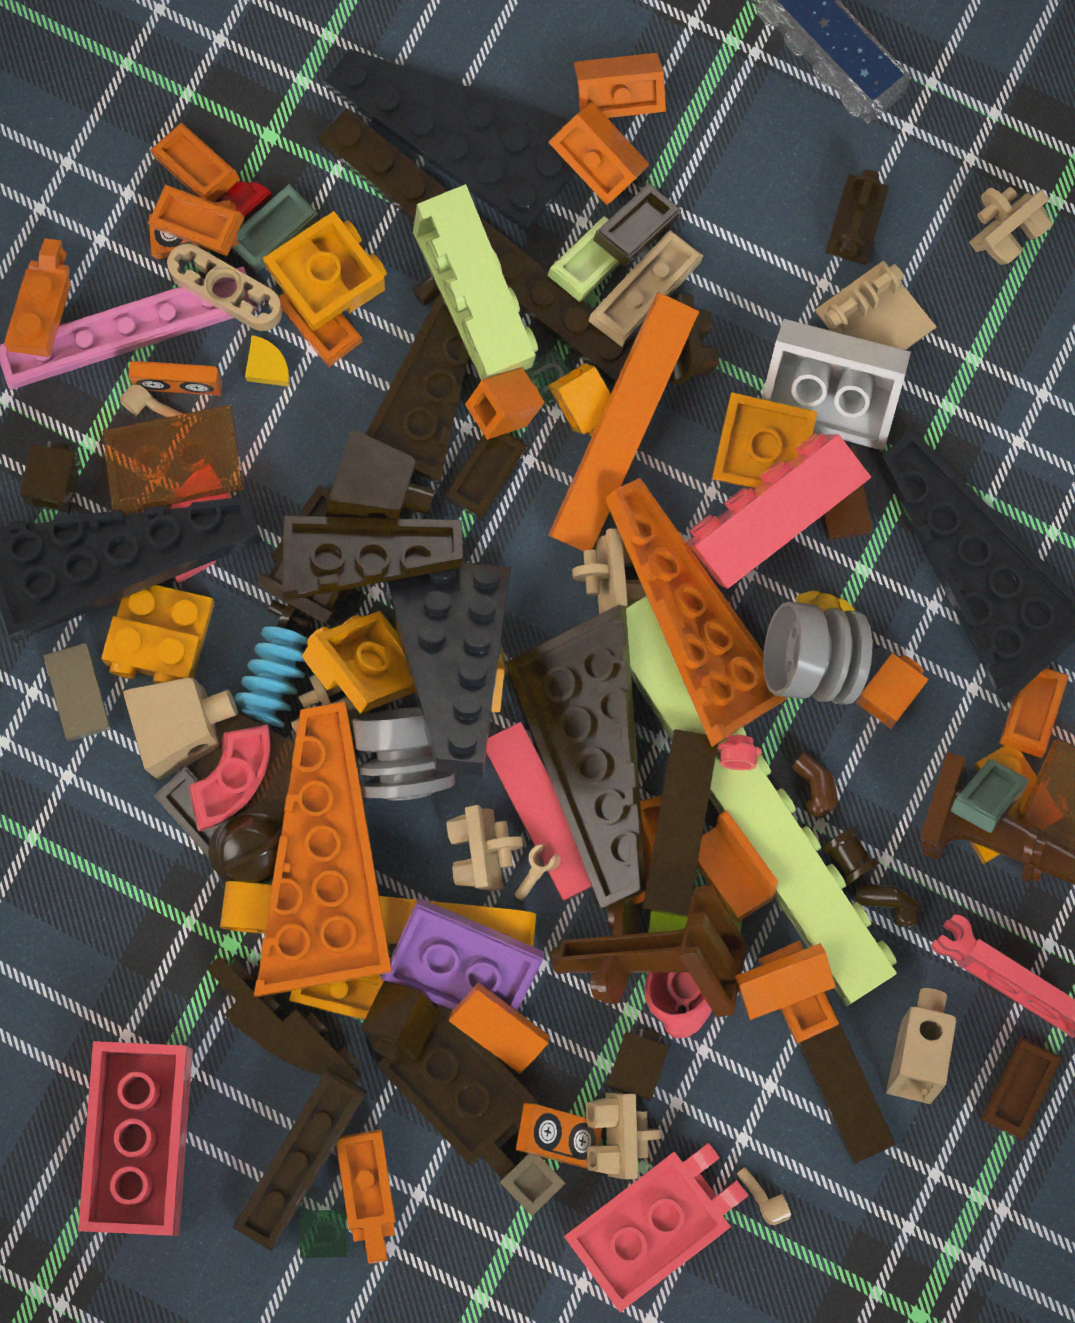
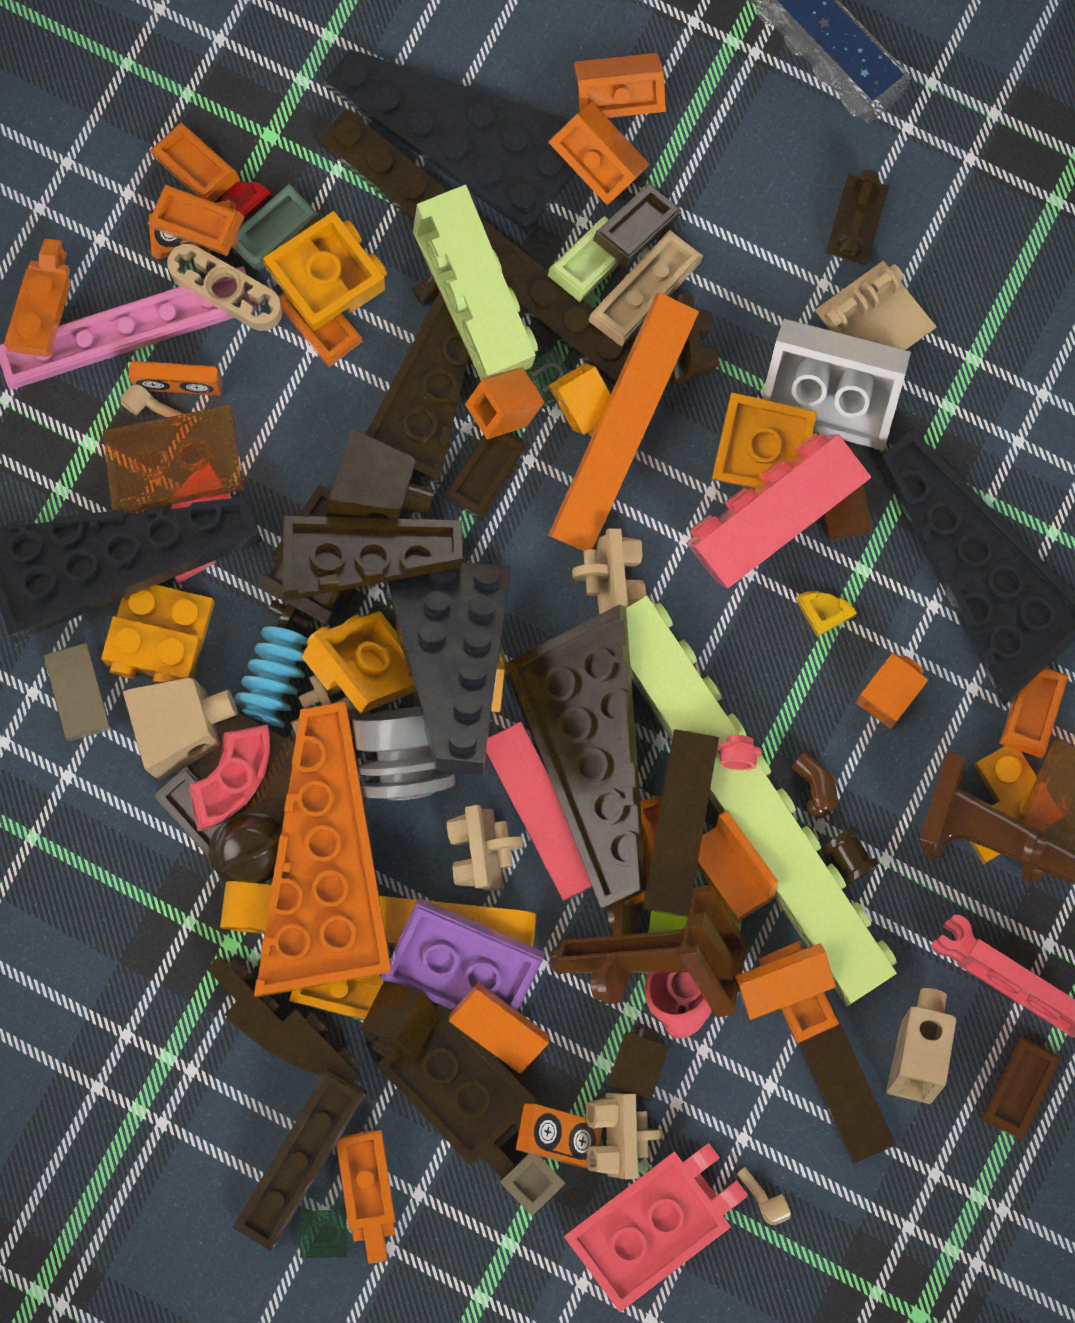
dark brown brick [20,441,81,513] -> none
coral brick [78,1041,193,1236] -> none
yellow tile [245,335,290,387] -> none
tan hand [515,844,561,900] -> none
orange wing [605,478,789,747] -> none
light grey wheel [763,601,873,705] -> none
dark brown arm [856,883,921,928] -> none
sand green tile [950,759,1029,833] -> none
tan hips [969,187,1053,265] -> none

